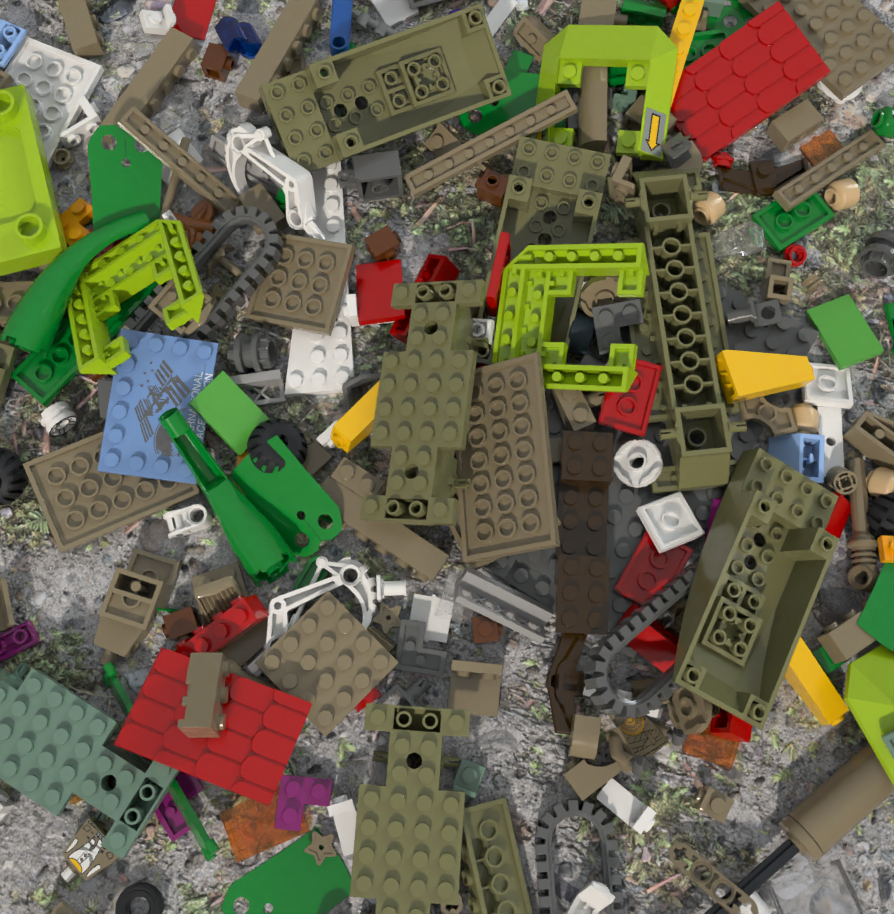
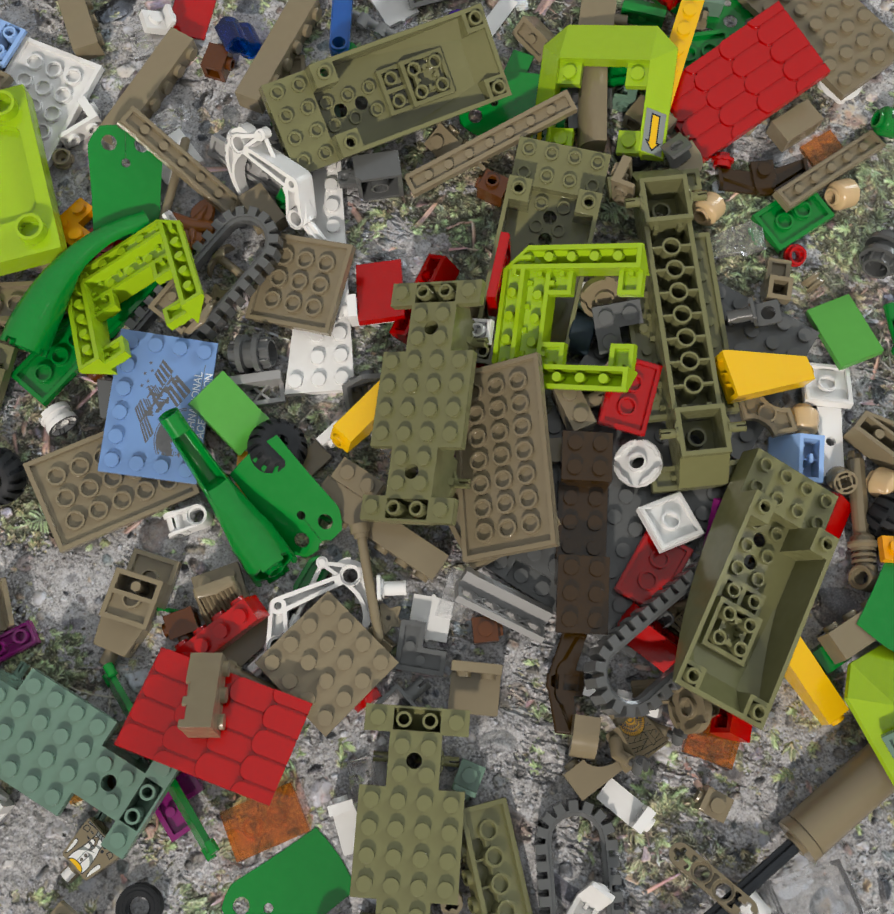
magenta plate [274,775,332,831] -> none
dark tan plate [304,831,337,866] -> none
reddish brown brick [364,225,402,262] -> none
none -> dark tan piece [349,522,384,642]

